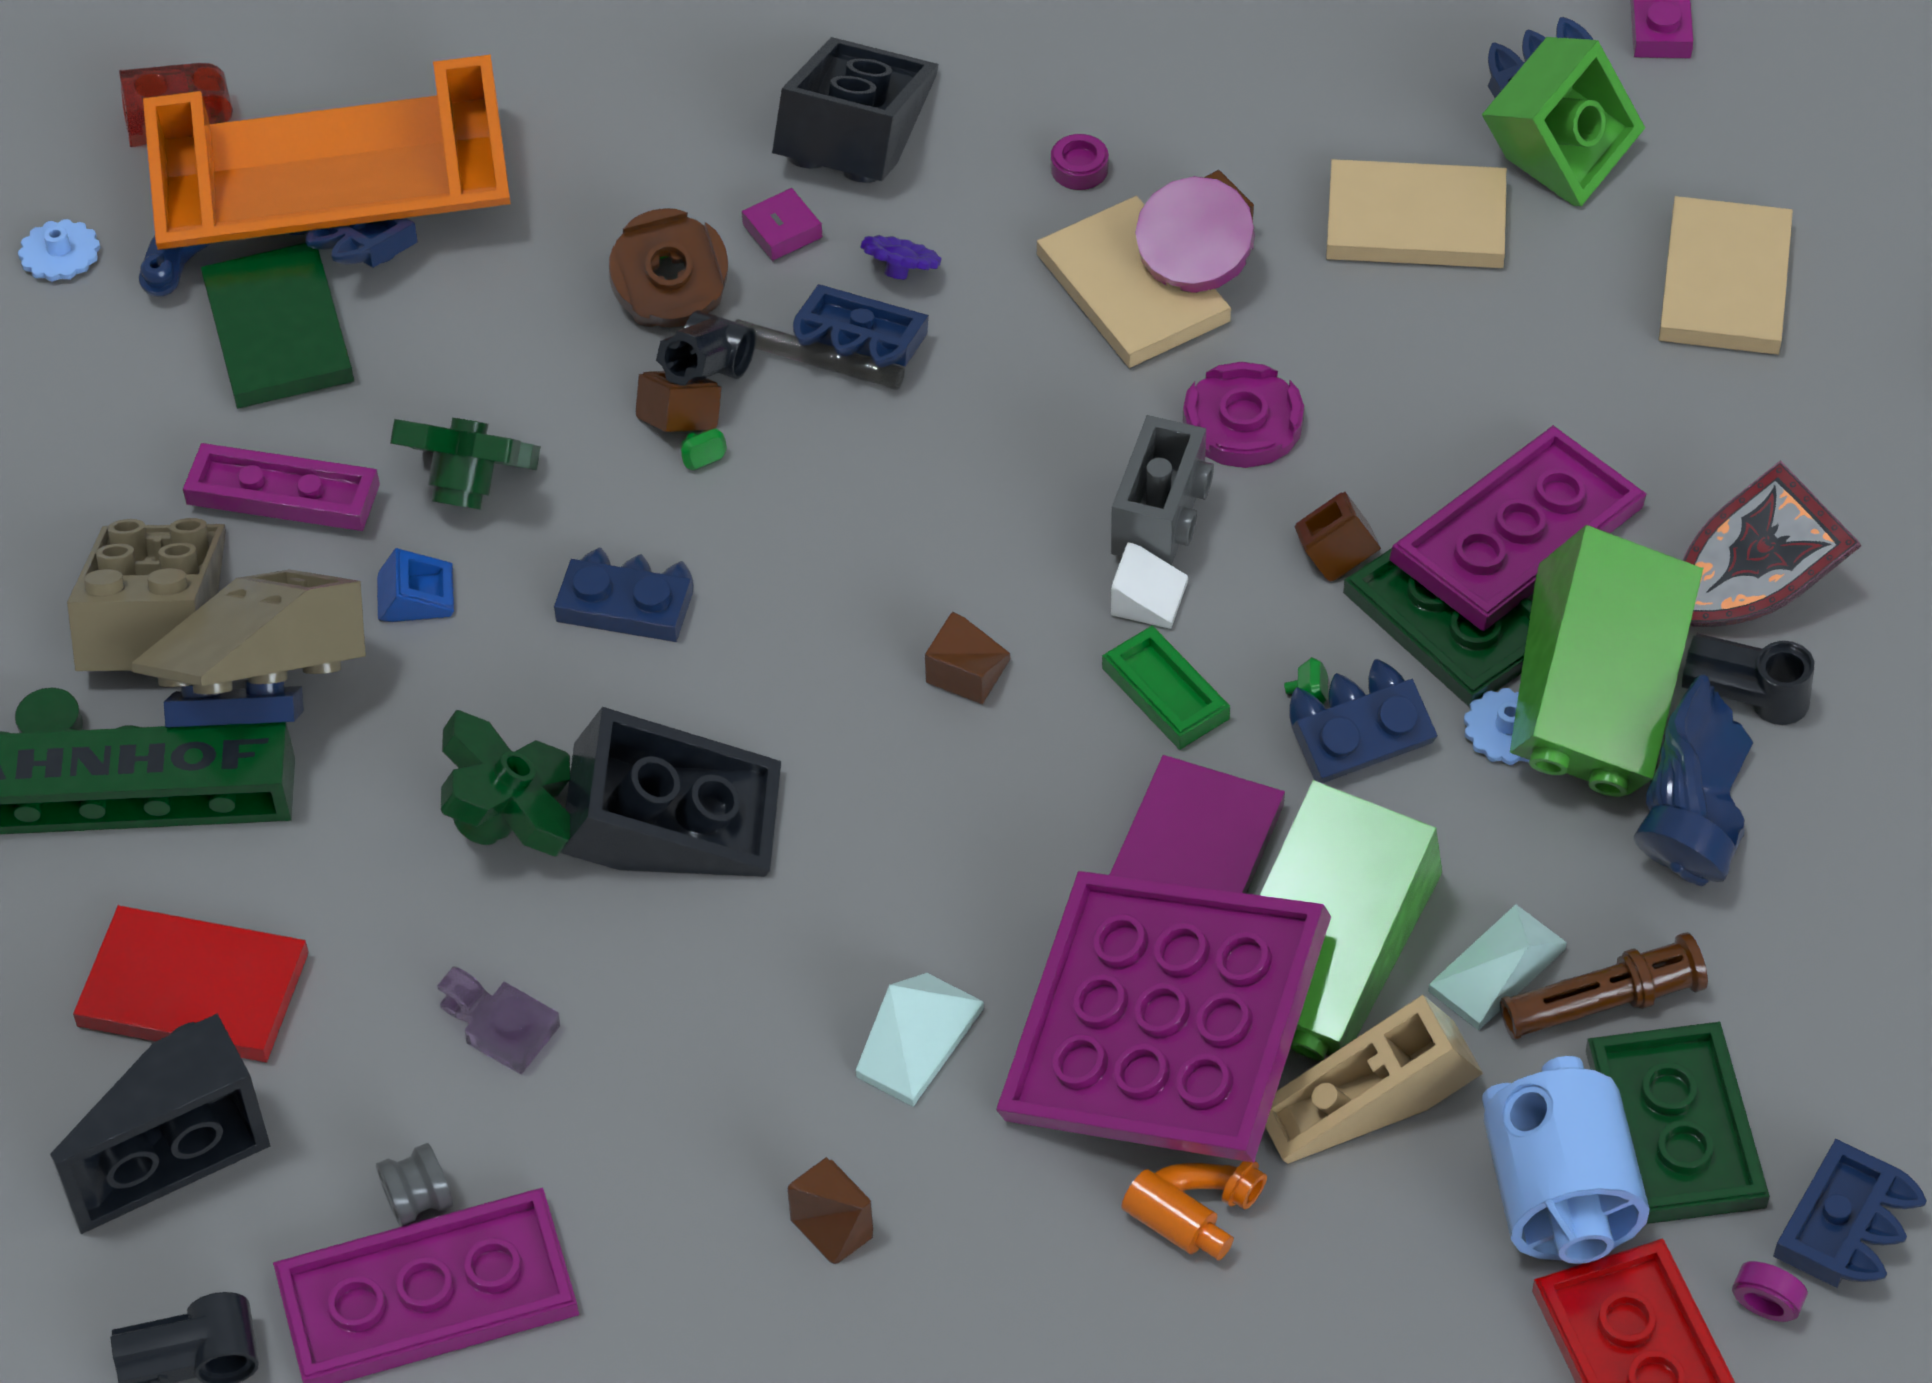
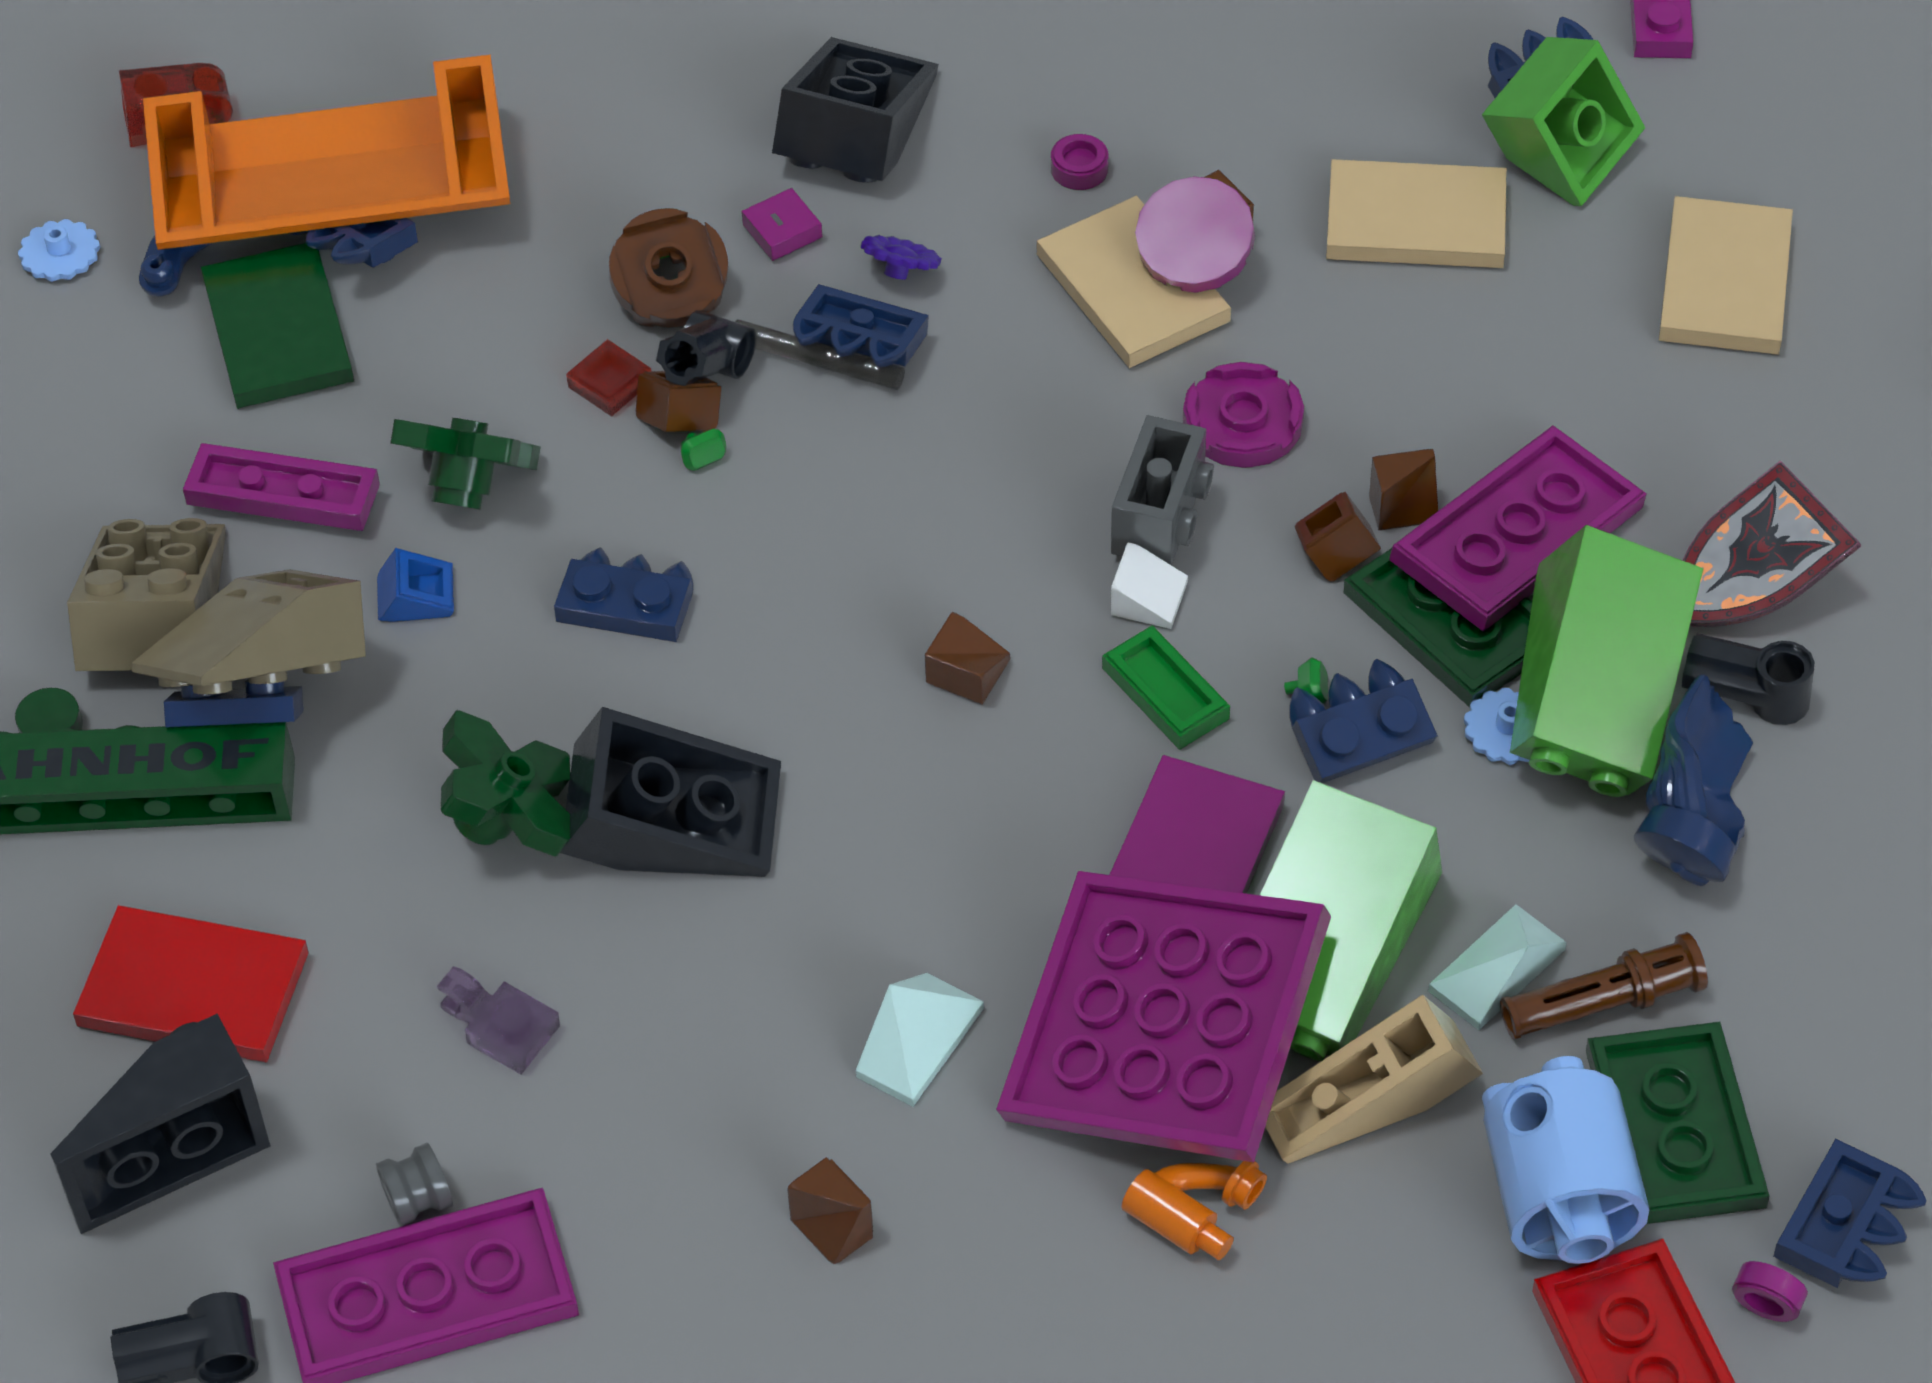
none -> clear red tile [566,339,651,417]
none -> reddish brown slope [1369,449,1438,531]

